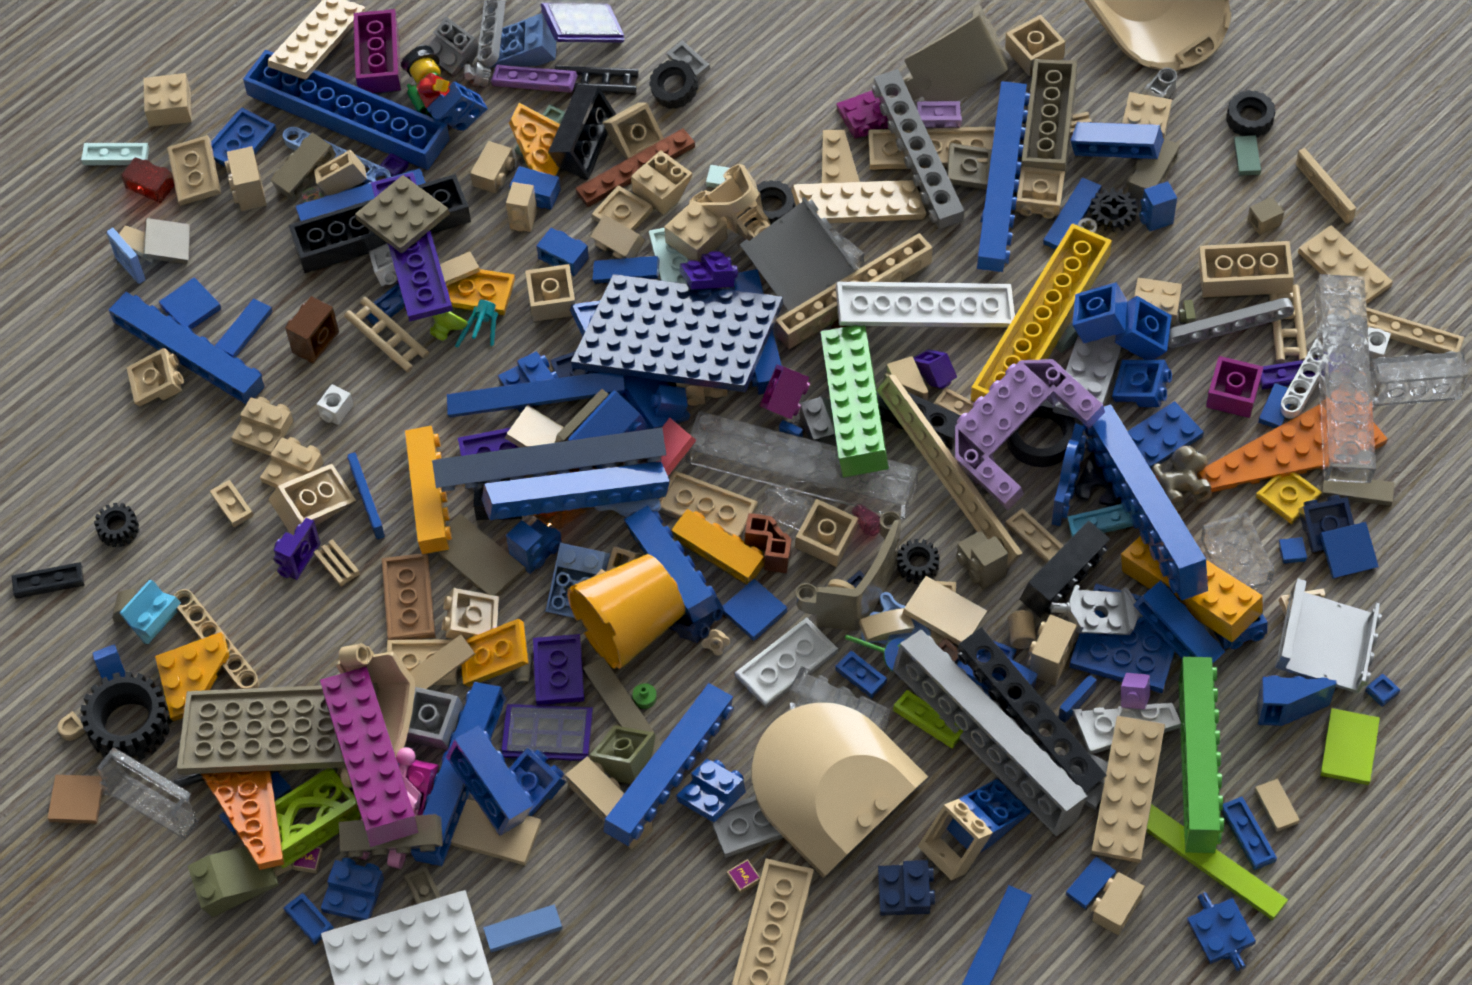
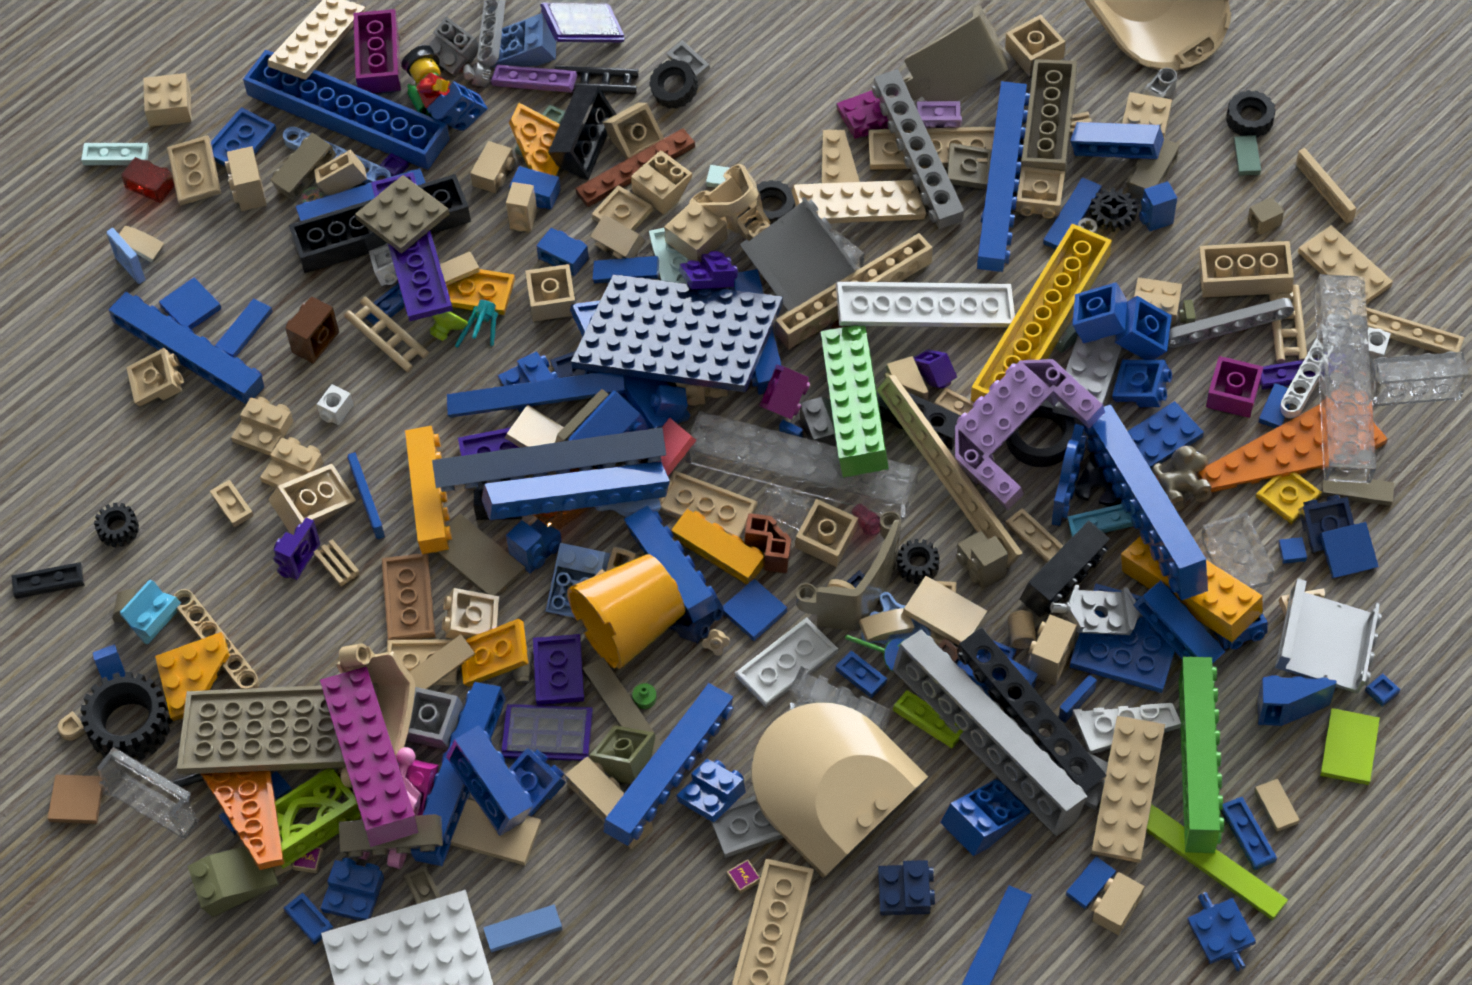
tile [143,218,190,264] -> none
tan window [917,799,993,880] -> none
medium lavender brick [1121,673,1150,710] -> none

